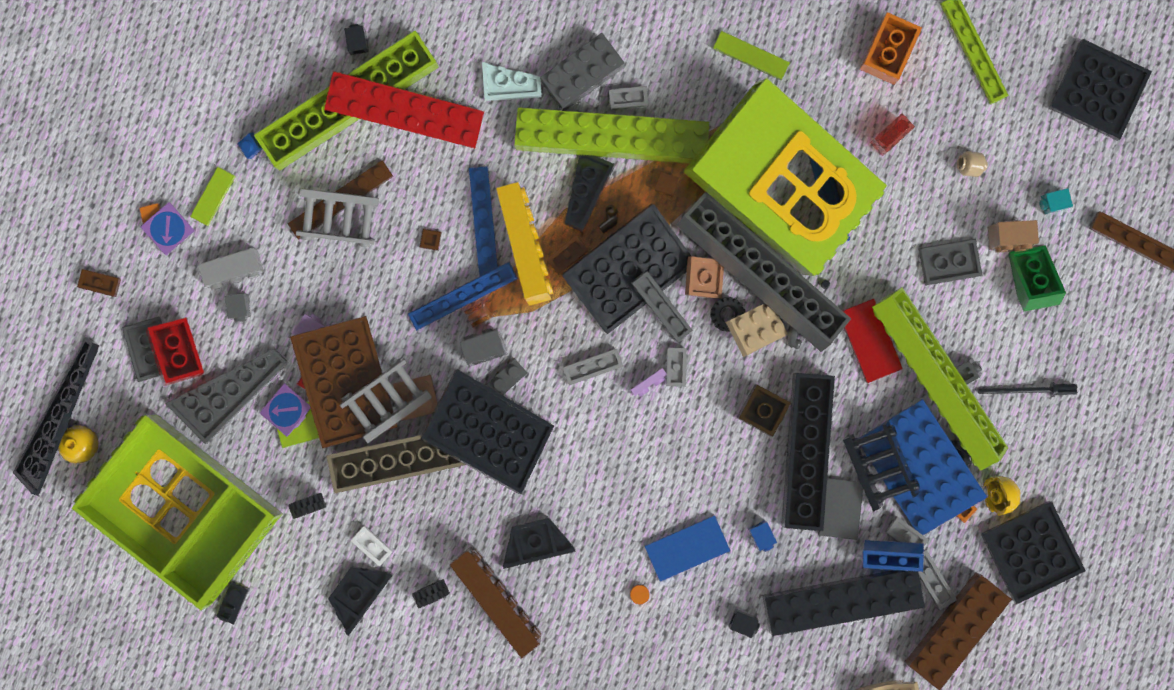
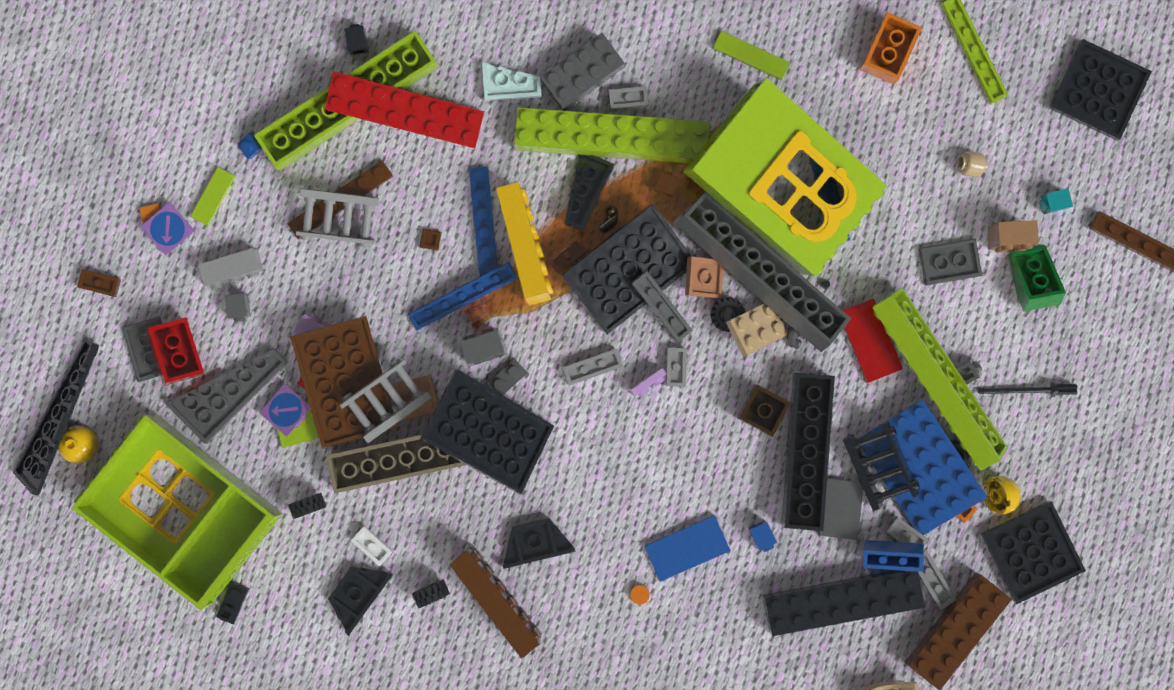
black brick [728,609,760,638] -> none
clear red brick [870,113,915,156] -> none

